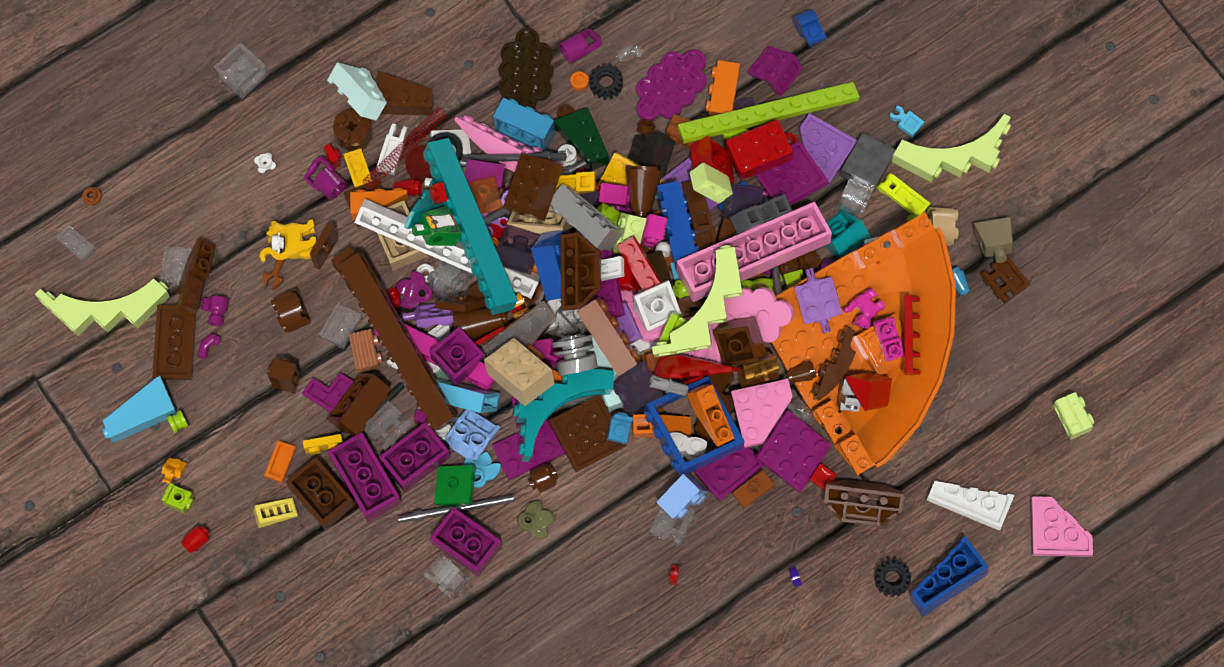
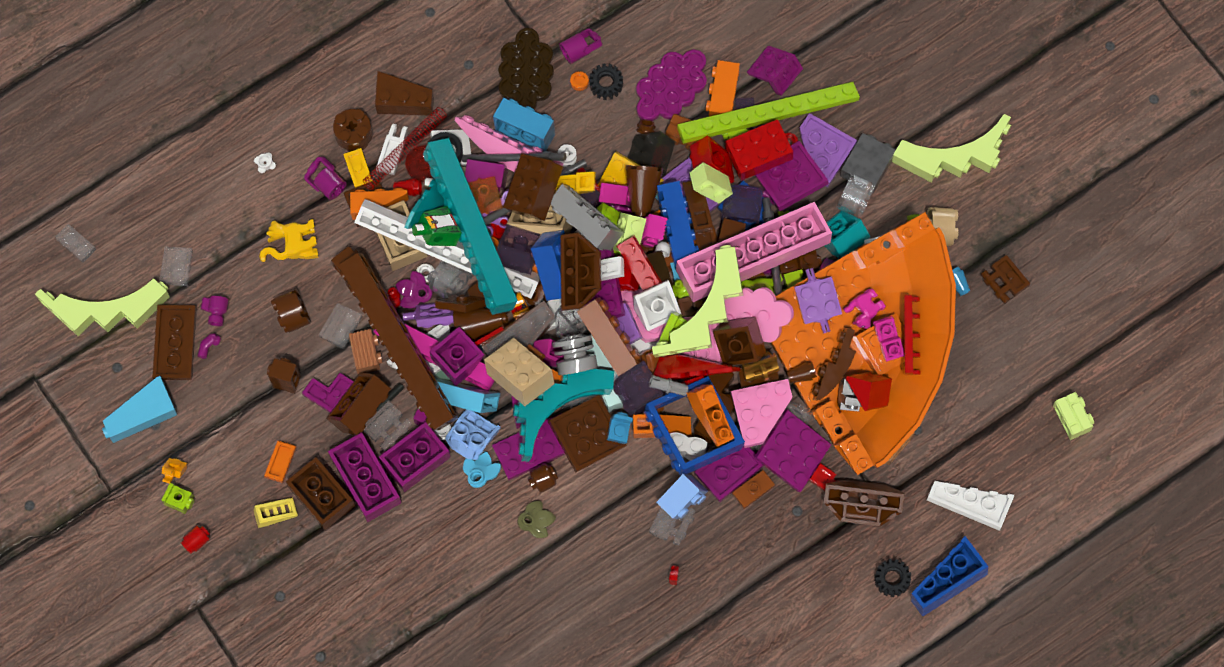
dark orange plate [82,187,101,206] -> none
lime wheel [166,410,189,433] -> none
reddish brown slope [177,237,215,314] -> none
clear brick [213,42,269,99] -> none
dark orange bar [263,259,285,290] -> none
white plate [272,232,284,254] -> none
yellow plate [303,434,344,455] -> none
reddish brown plate [310,223,339,270] -> none
red plate [323,144,341,169] -> none
light aqua wedge [327,62,387,120] -> none
flat silver bar [398,494,515,523] -> none
clear brick [423,553,470,598] -> none
red plate [429,182,448,205] -> none
magenta brick [430,507,502,577] -> none
green plate [434,465,476,506] -> none
dark green wedge [554,107,609,171] -> none
reddish brown plate [556,104,575,118] -> none
clear arm [615,44,643,63] -> none
dark grey arch [730,194,792,235] -> none
dark purple tile [789,566,802,587] -> none
blue brick [793,9,826,47] -> none
neon yellow plate [877,173,931,215] -> none
medium azure plate [889,106,924,138] -> none
dark tan torso [974,217,1012,263] -> none
bright pink plate [1031,497,1093,557] -> none

